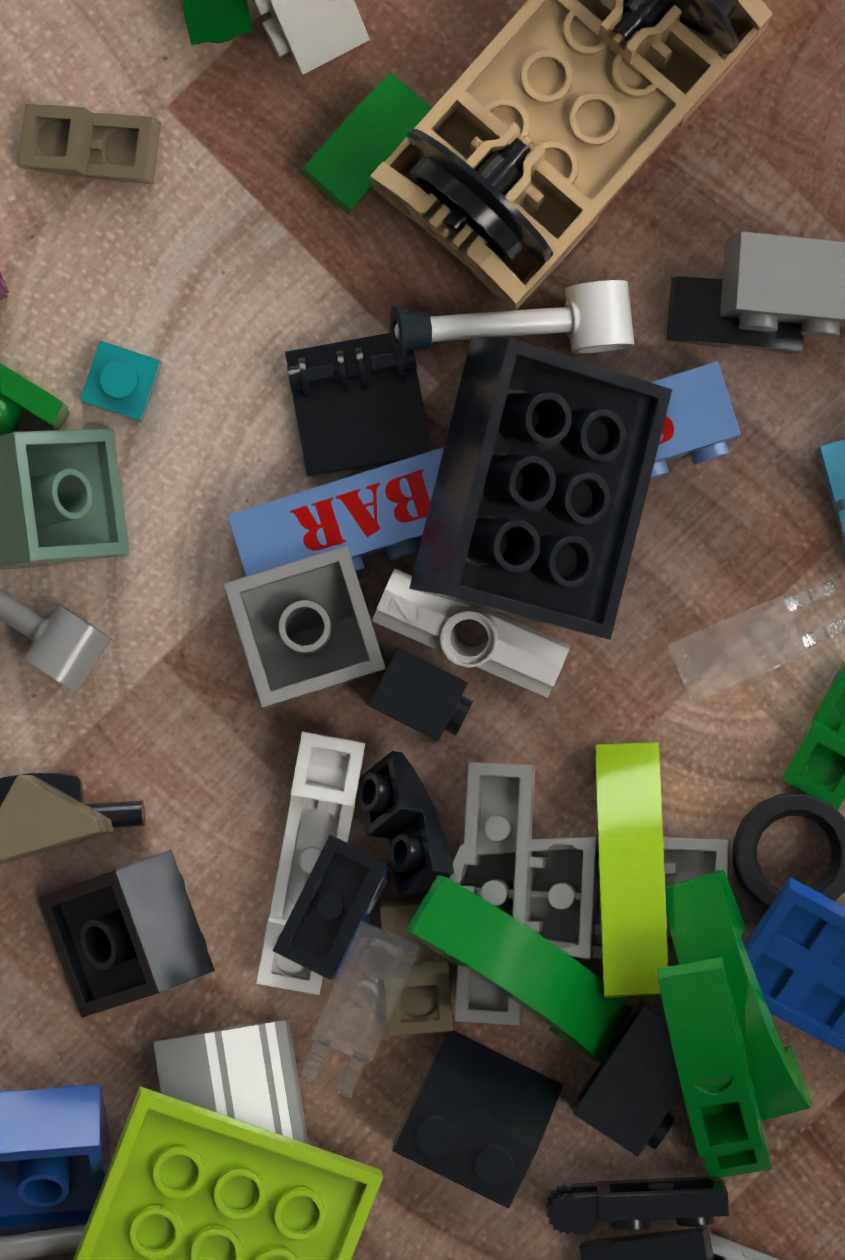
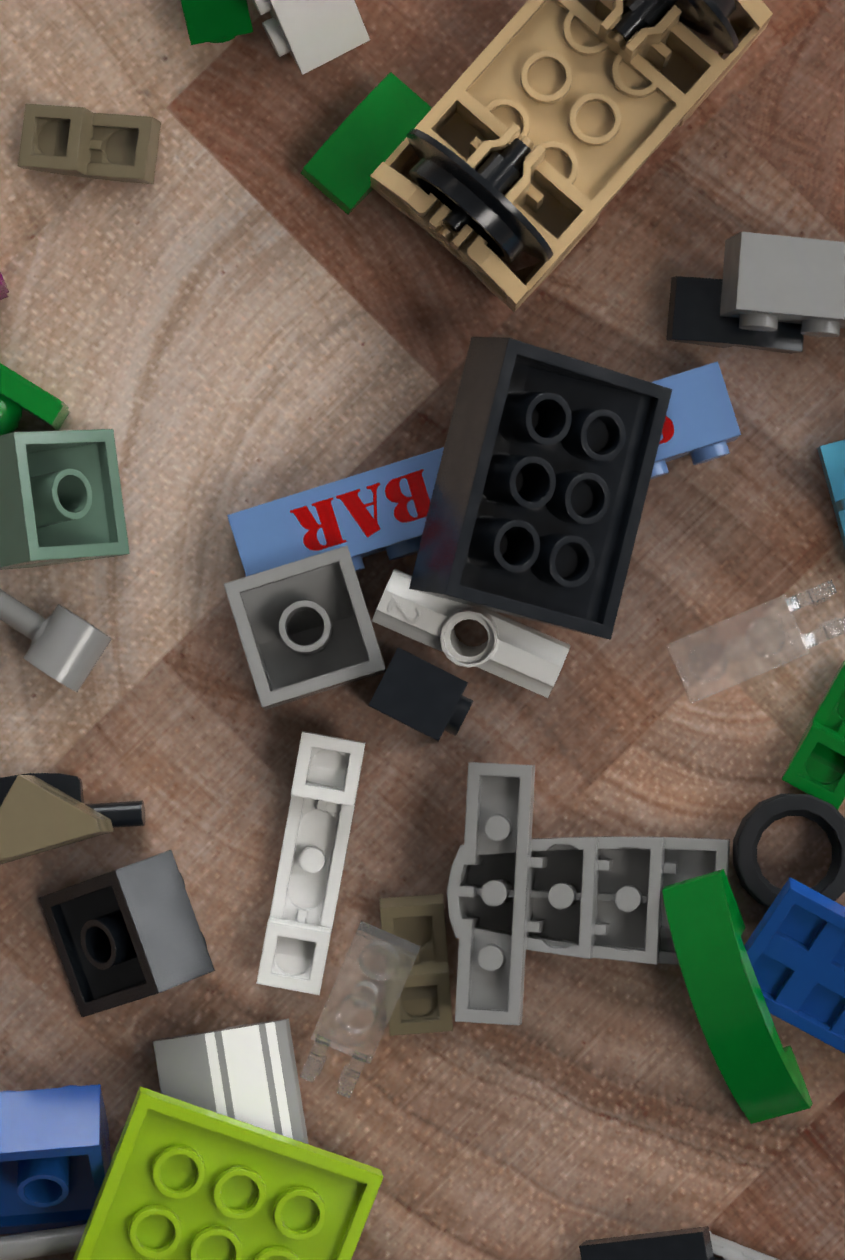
teal plate [80,340,162,423] -> none
black panel [272,835,394,980] -> none
black hinge [285,333,431,477] -> none
black slope [358,751,454,899] -> none
white piece [390,280,635,358] -> none
black slope [392,1030,563,1209] -> none
green slope [405,875,632,1063] -> none
black hinge [546,1176,729,1235] -> none
black brick [570,1001,682,1157] -> none
lime slope [595,742,668,998] -> none
green slope [657,957,772,1180] -> none

